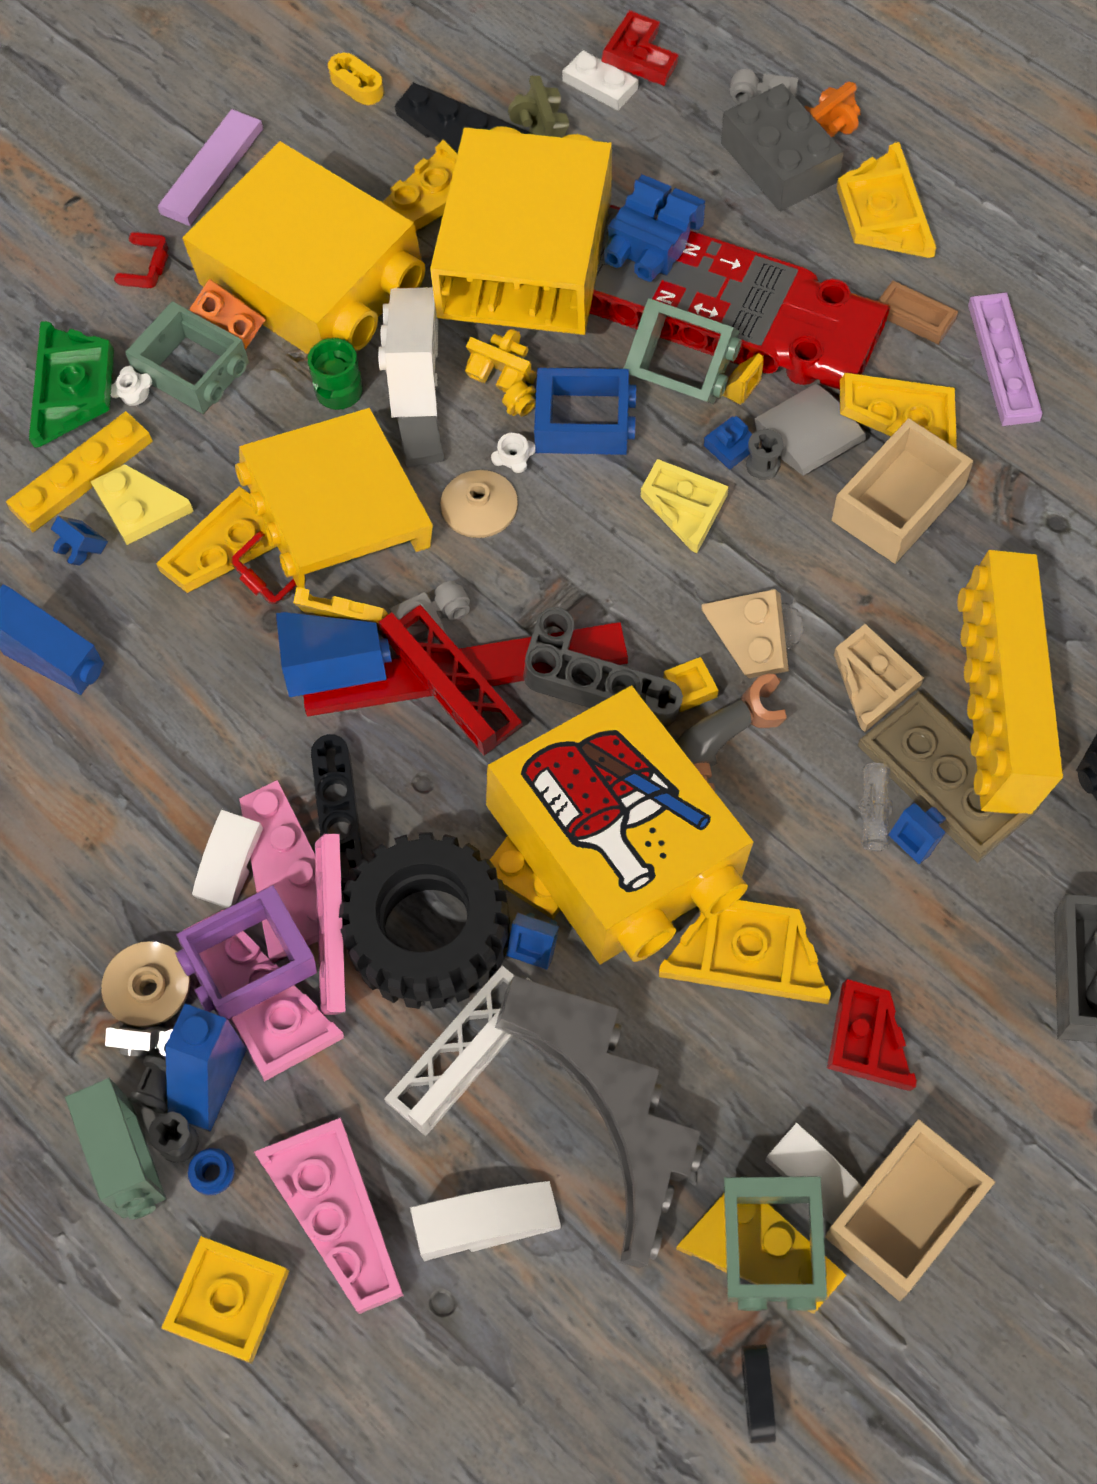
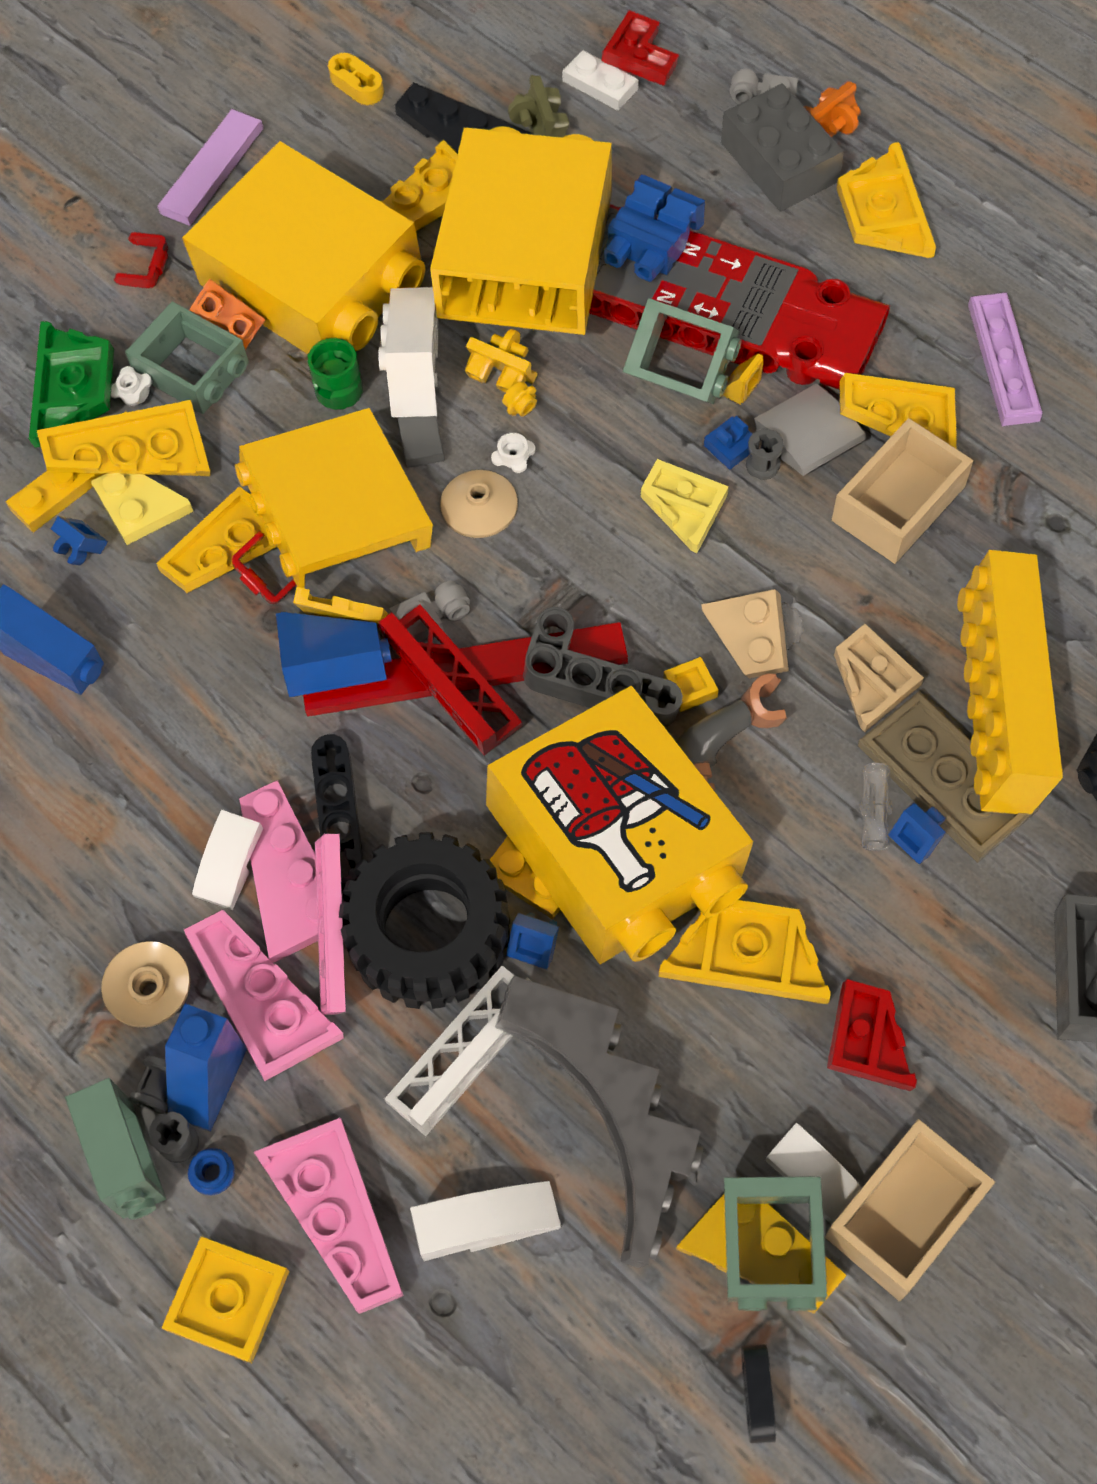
plate [105,1021,174,1060] -> none
medium lavender window [175,885,317,1020] -> none
blue window [534,368,636,455] -> none
medium nougat tile [878,280,958,345] -> none
none -> yellow wing [37,400,210,476]

